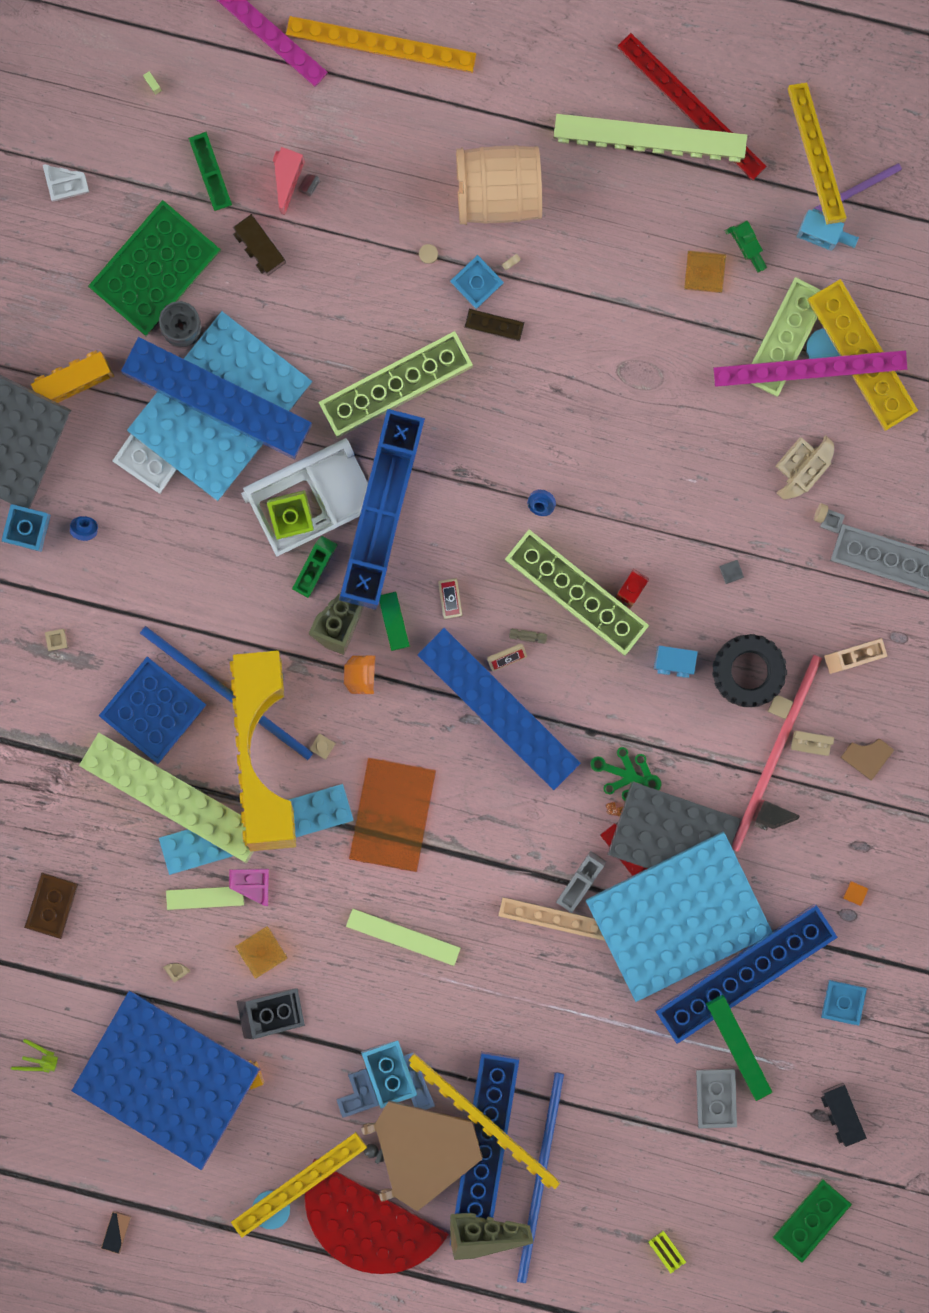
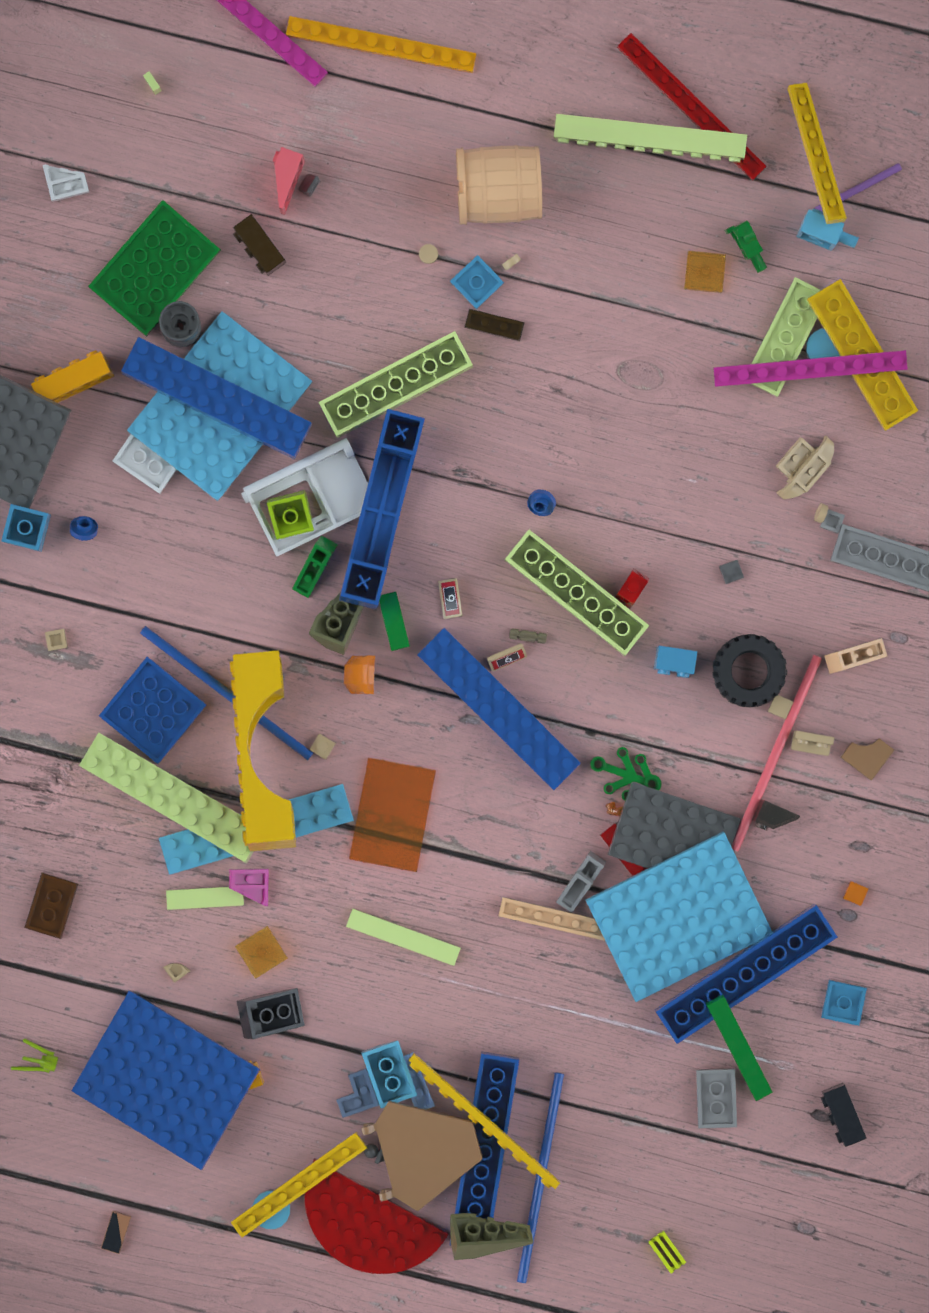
green slope [188,132,232,211] -> none
green tile [772,1179,852,1263] -> none

